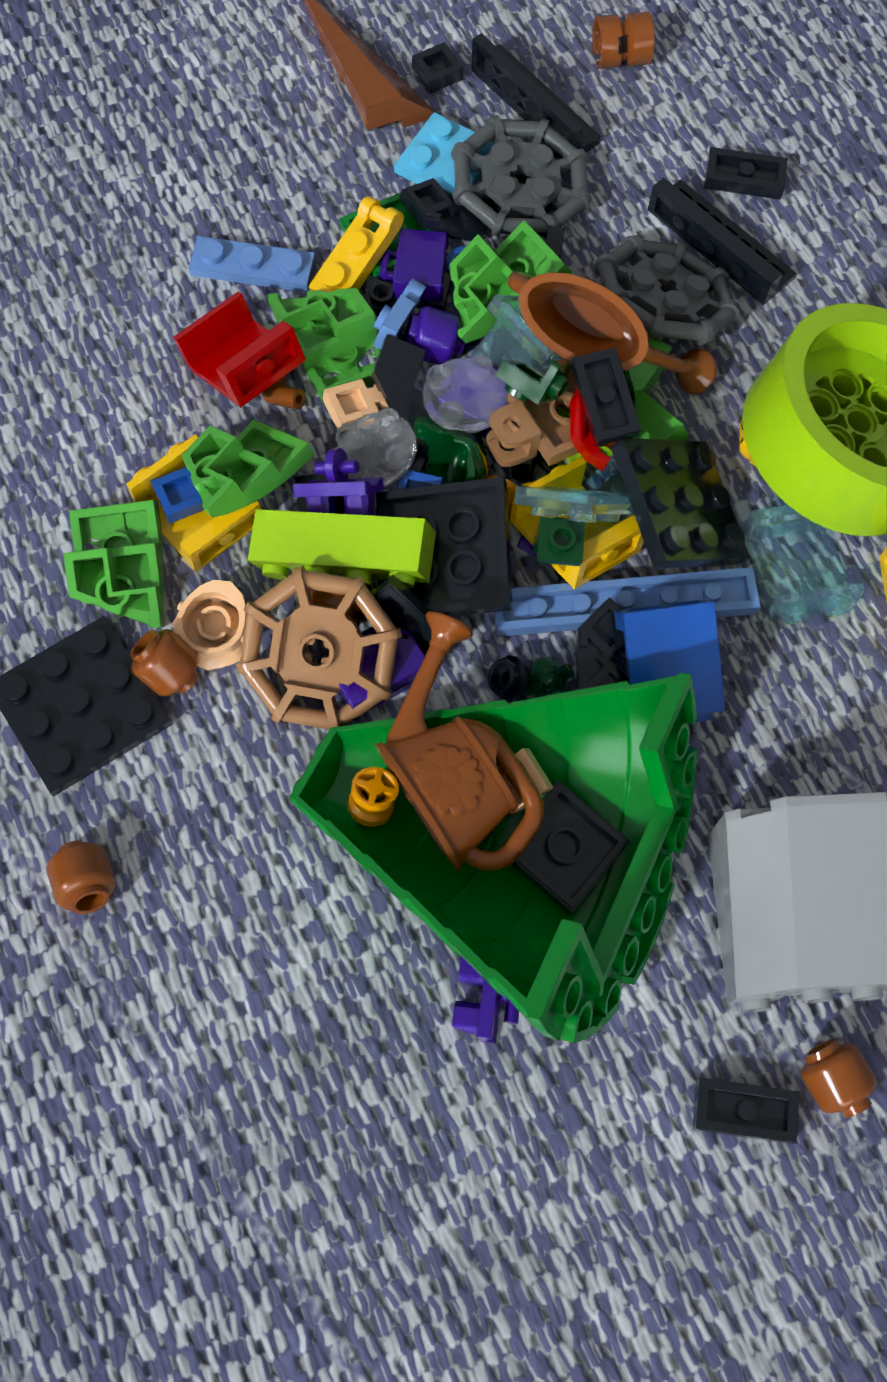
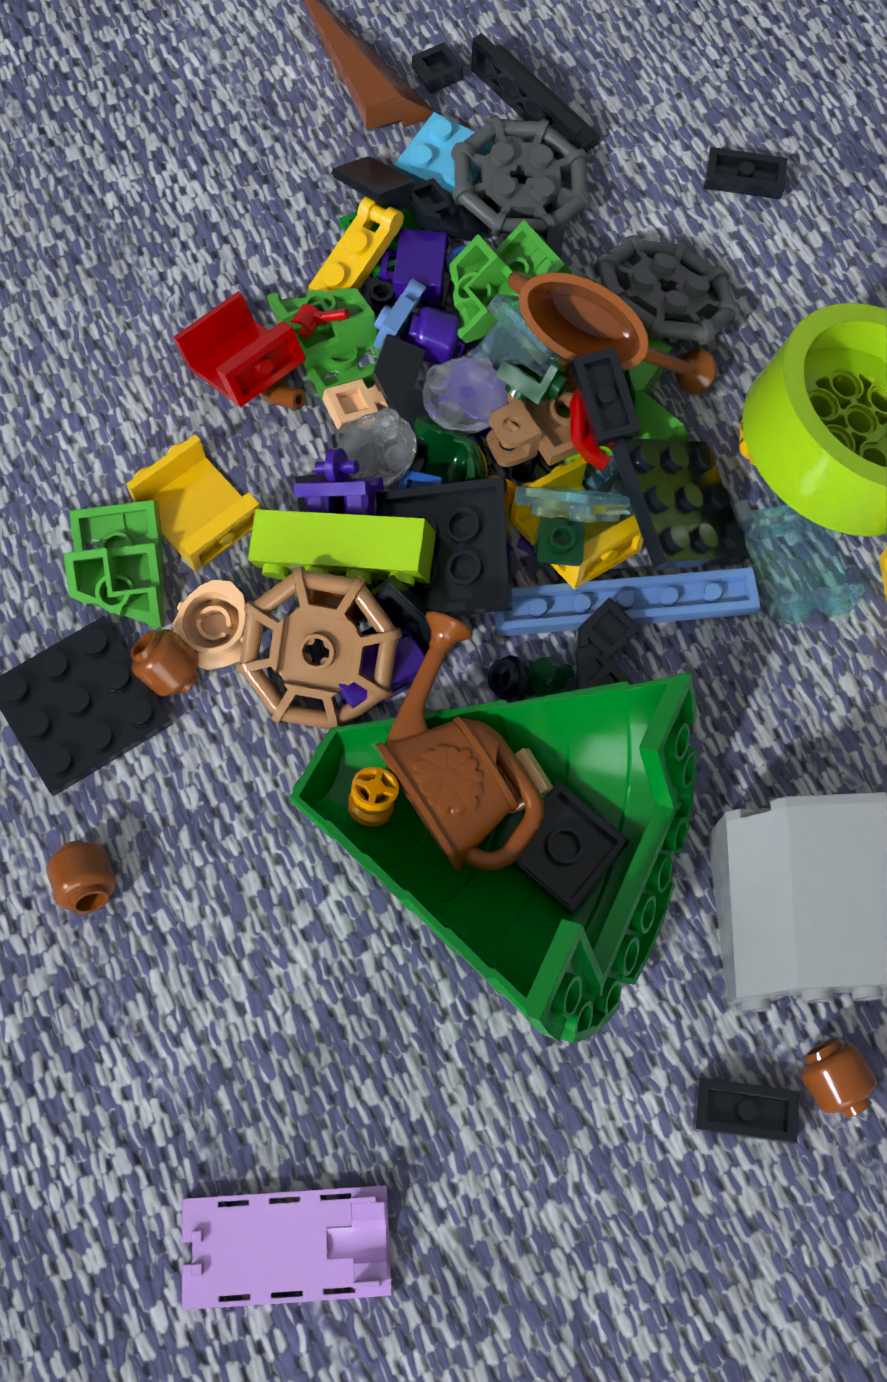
blue plate [151,467,204,524] -> none
bright green slope [181,419,315,518] -> none
medium blue plate [189,236,315,293] -> none
dark purple hips [452,957,519,1044] -> none
dark orange wheel [592,11,654,69] -> none
blue panel [614,599,726,722] -> none
black fence [648,177,797,306] -> none
none -> lavender piece [182,1185,392,1310]
none -> red hand [290,303,350,338]
none -> black slope [331,157,415,210]

